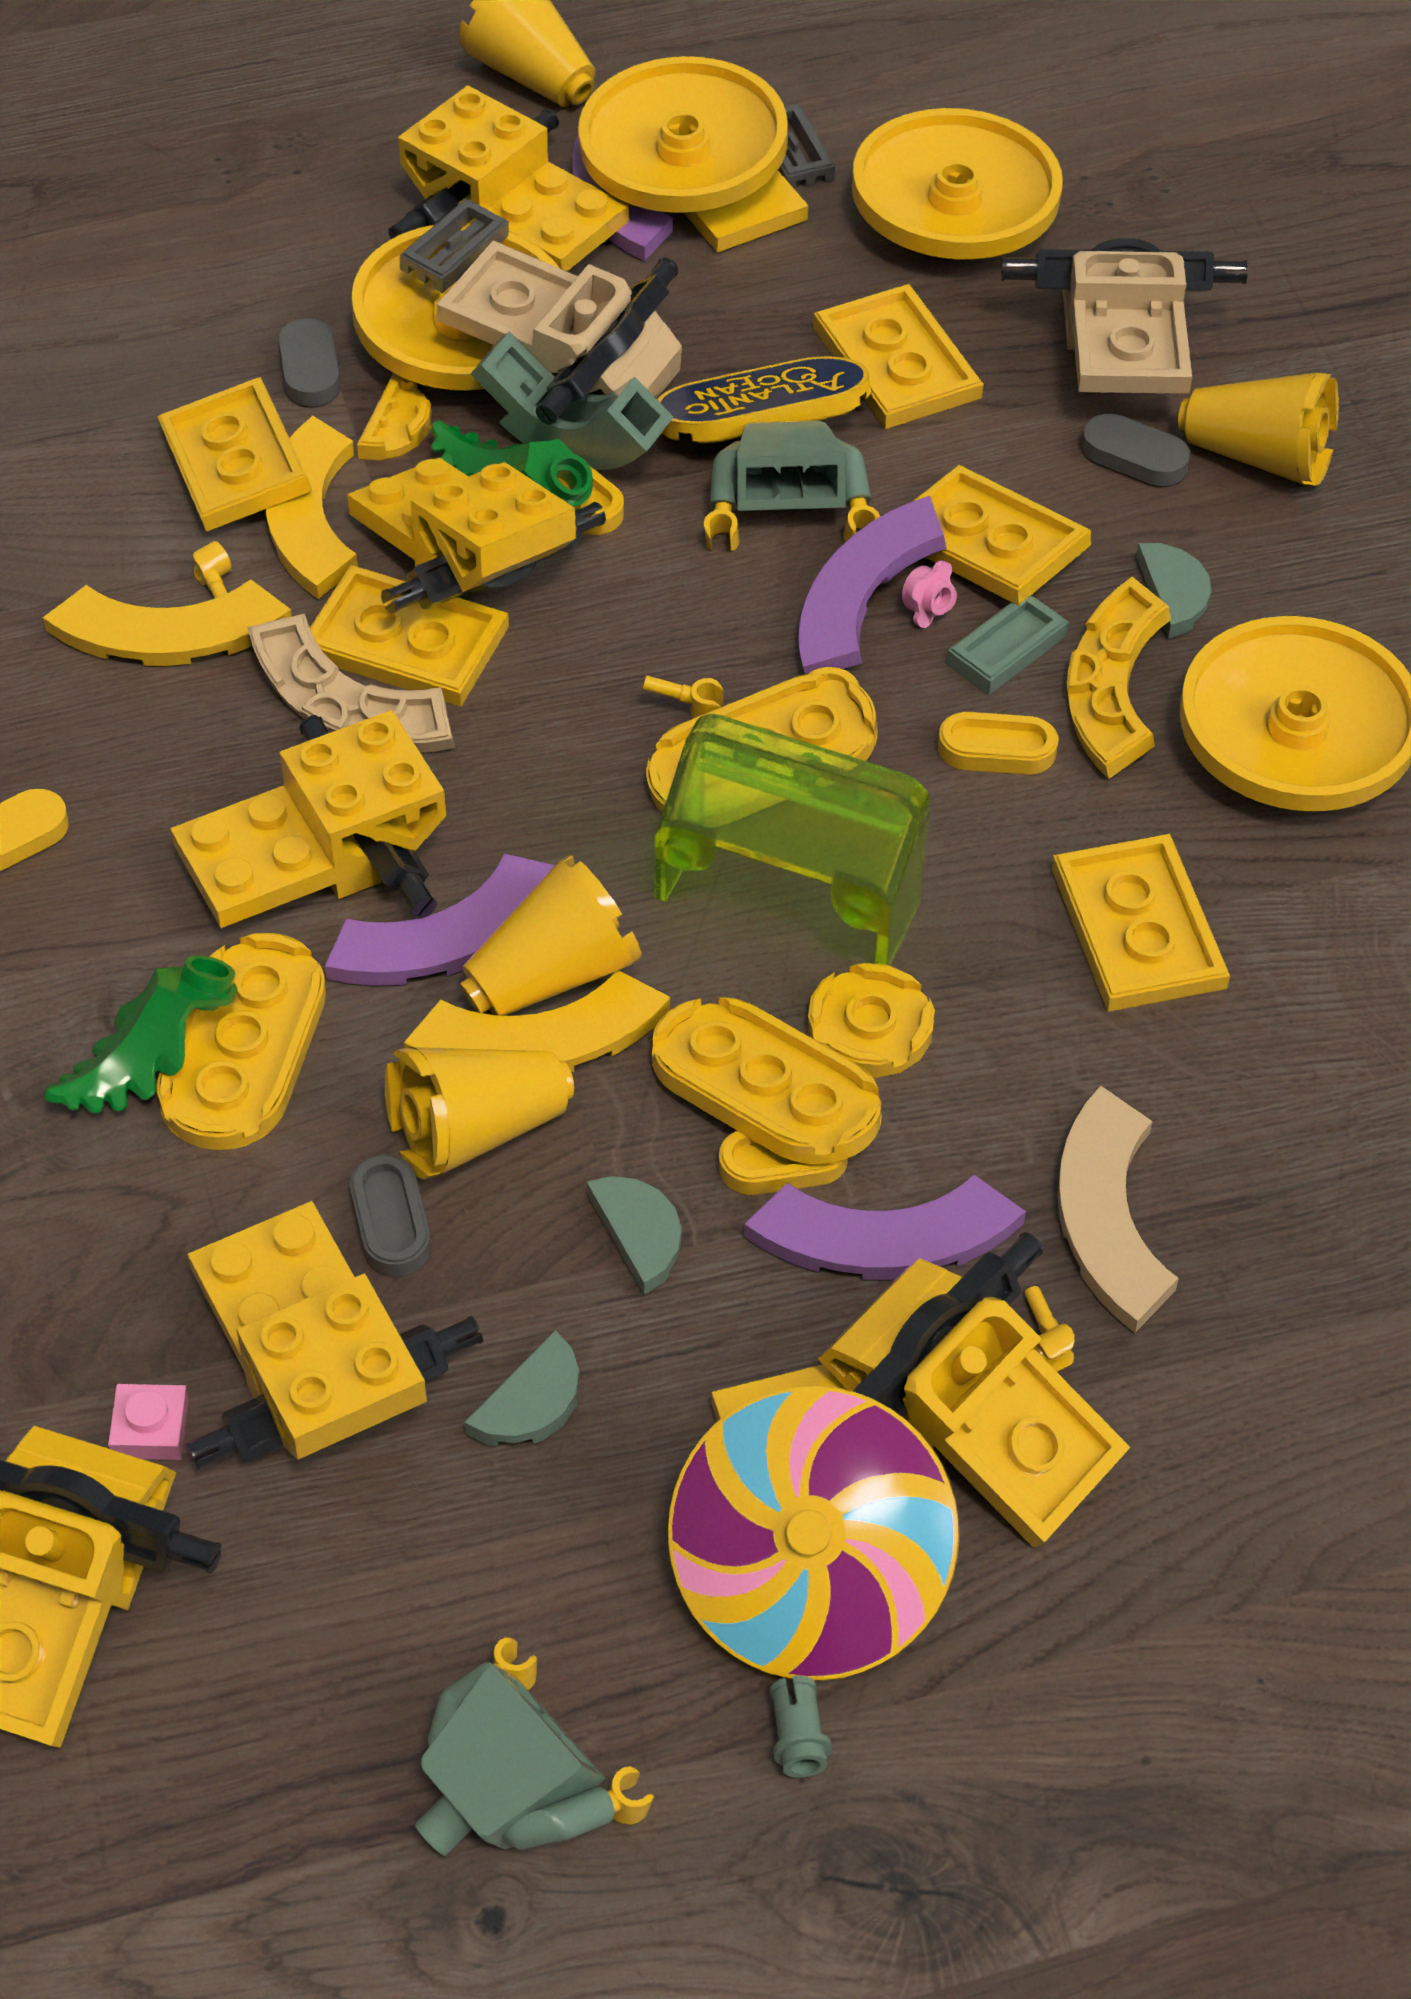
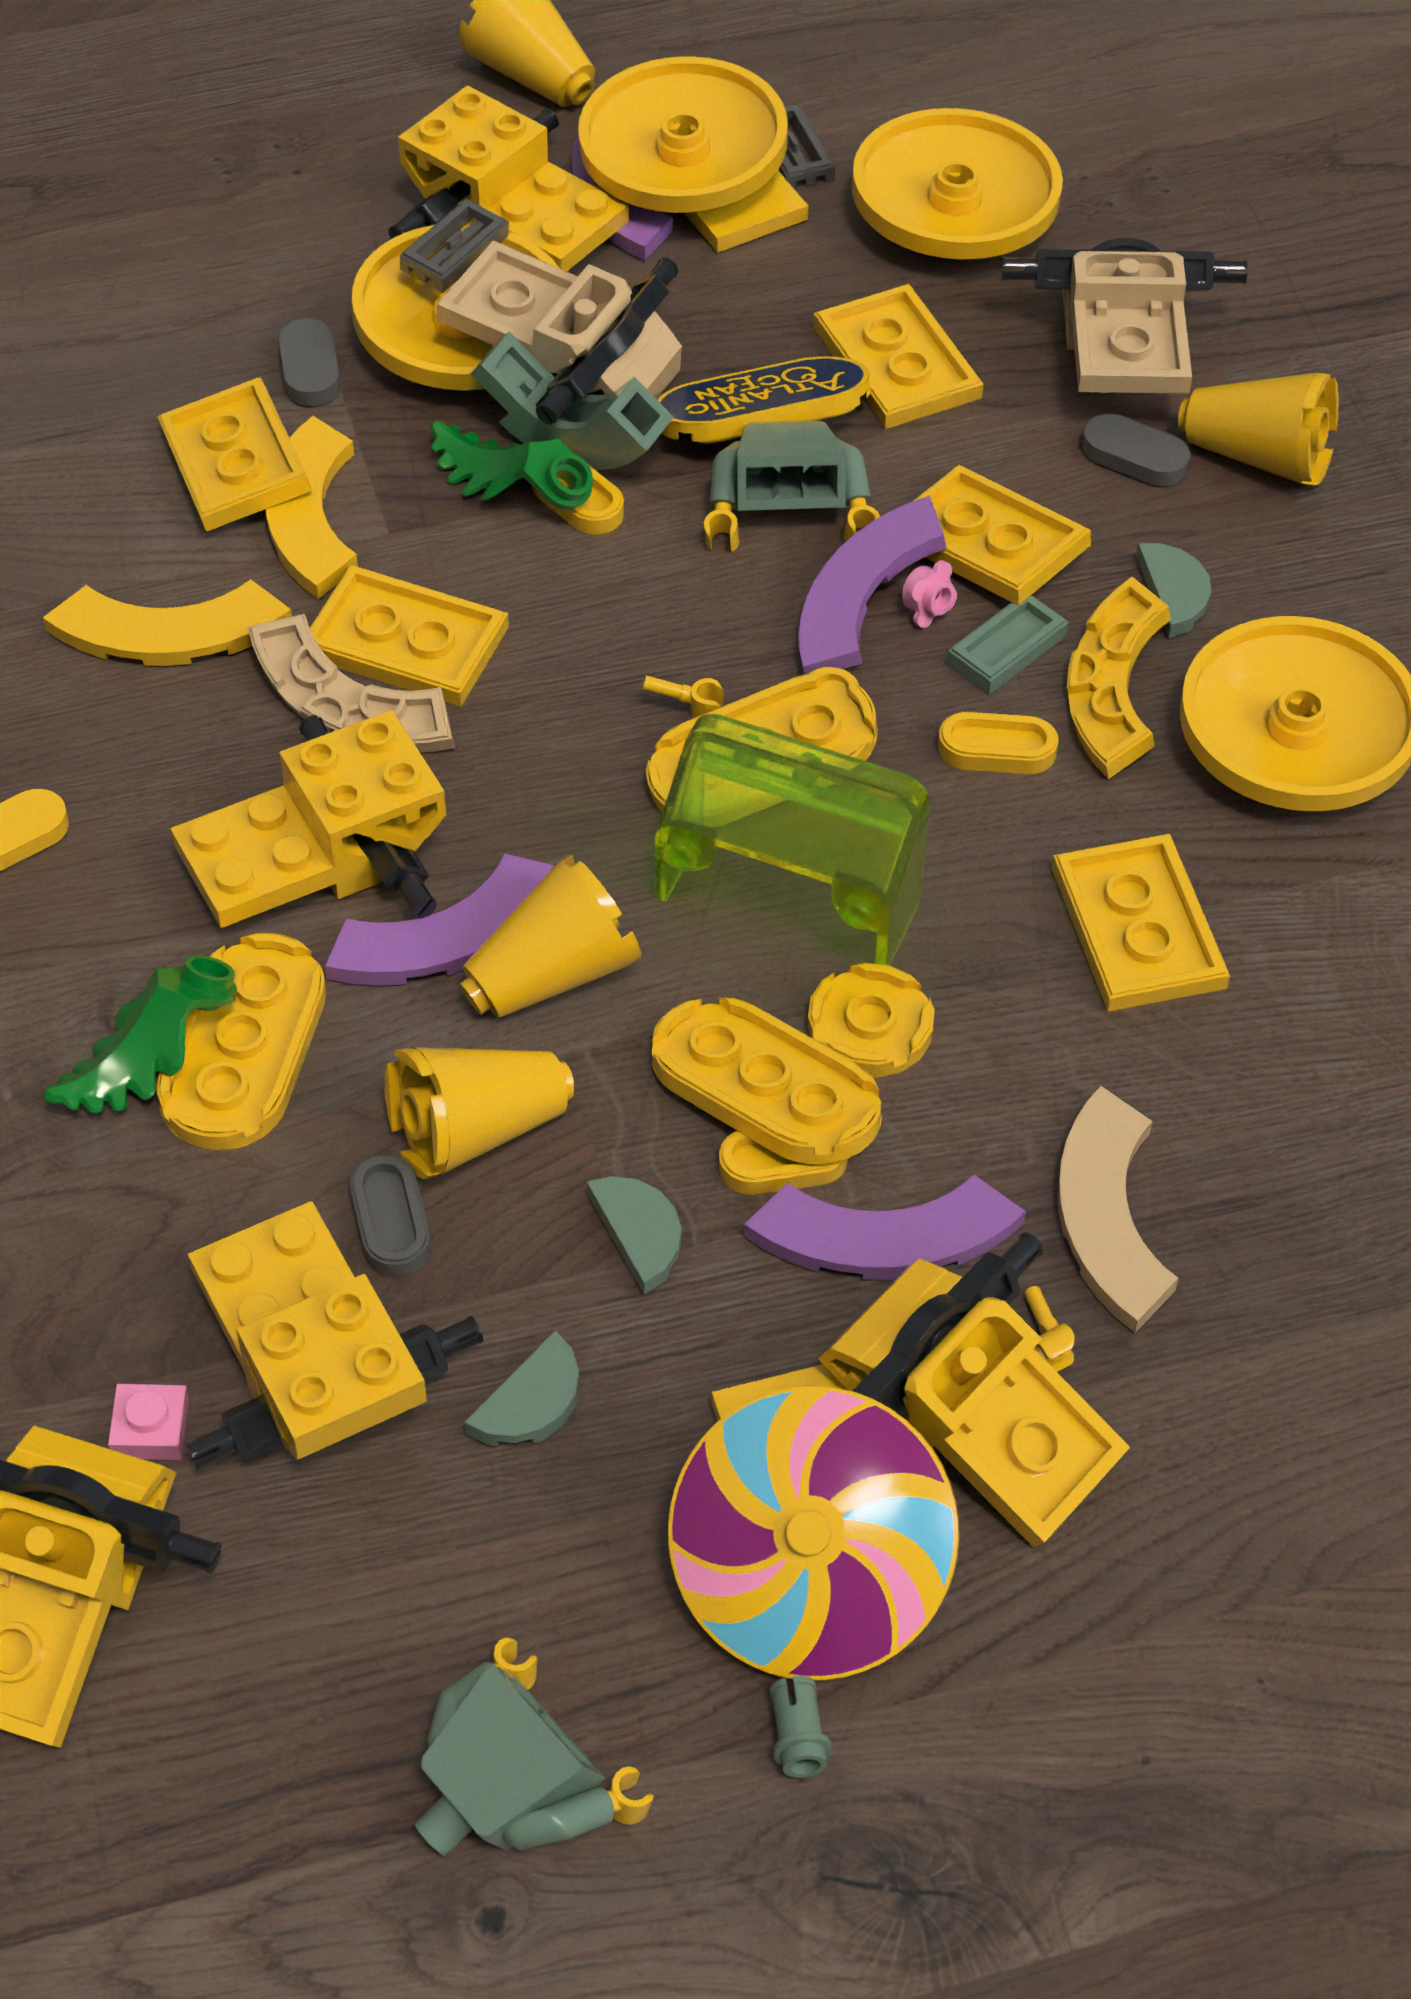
yellow hand [193,541,232,599] -> none
yellow piece [347,457,606,614] -> none
yellow tile [357,373,432,461] -> none
yellow tile [404,970,670,1072] -> none

